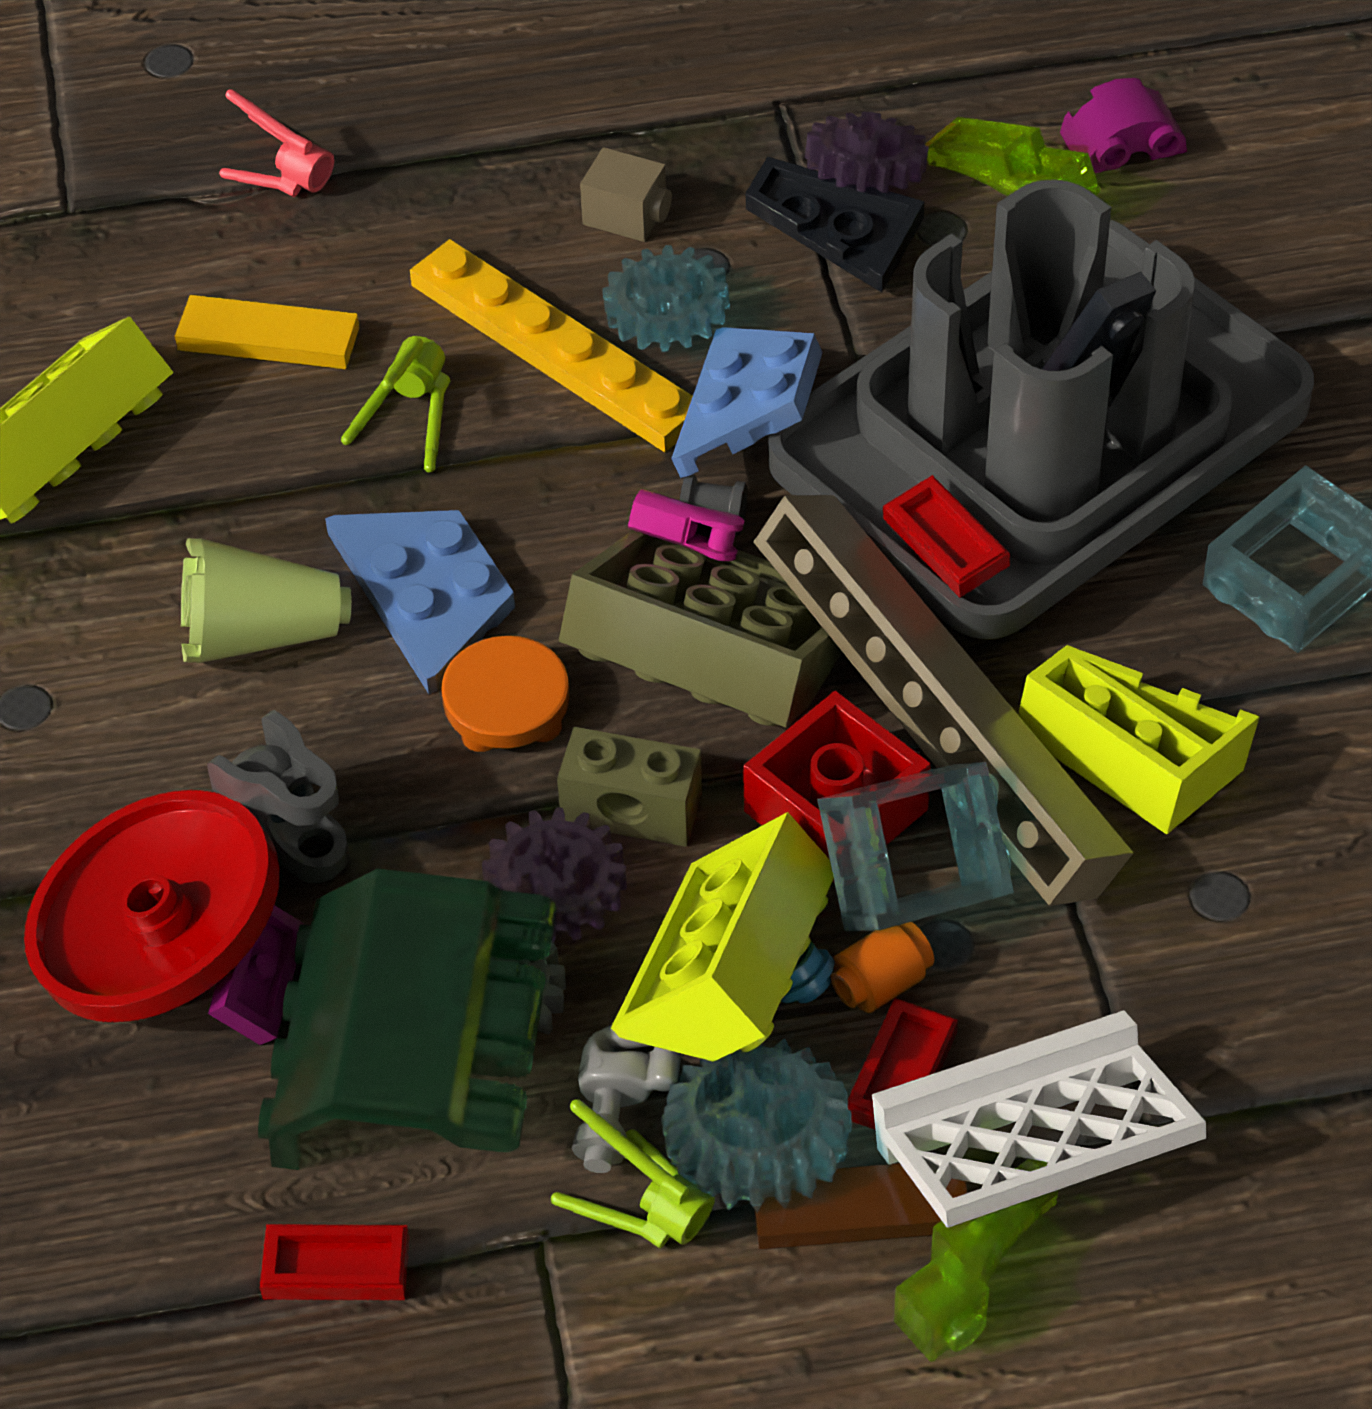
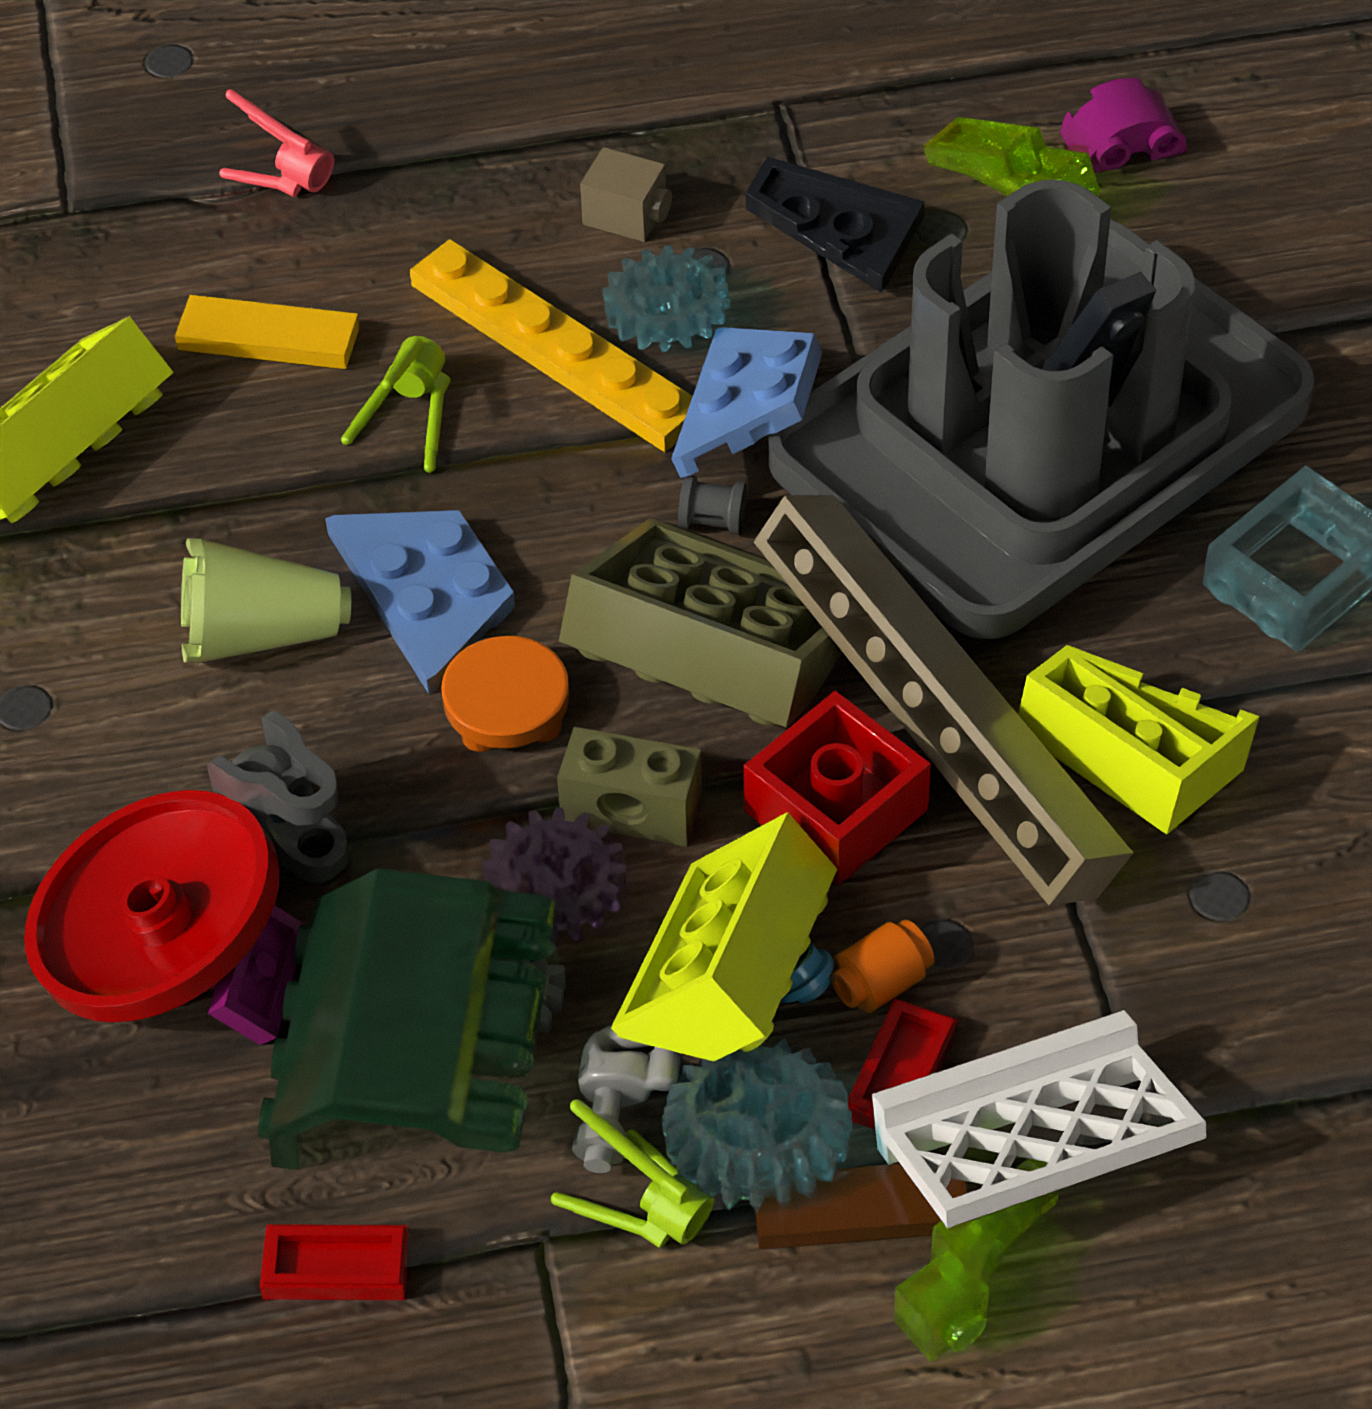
dark pink bar [628,489,745,561] -> none
clear purple gear [805,112,929,193] -> none
clear light blue window [817,762,1014,931] -> none
red tile [883,475,1010,598] -> none

